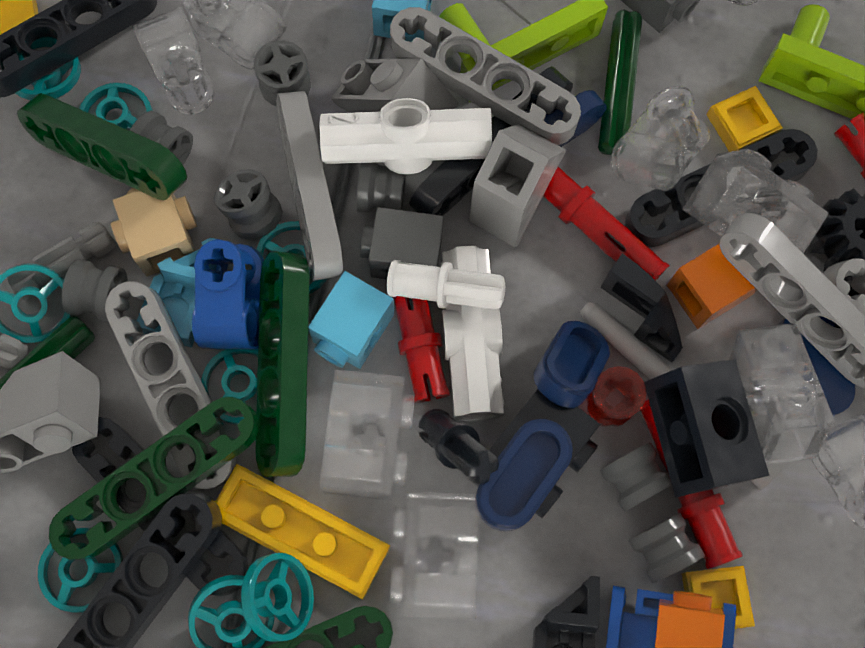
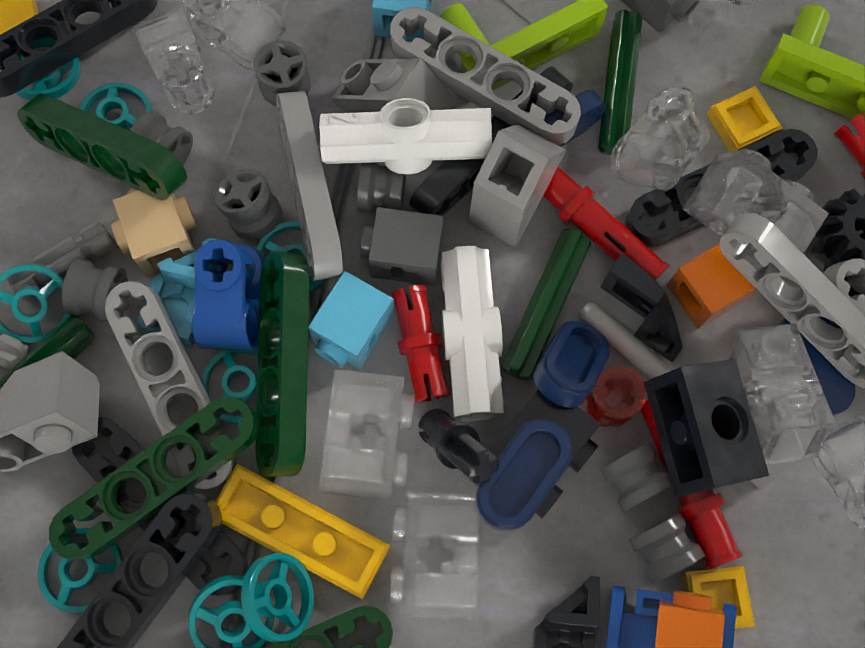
white axle [387,260,506,309] -> none
none -> dark green axle [502,228,591,380]

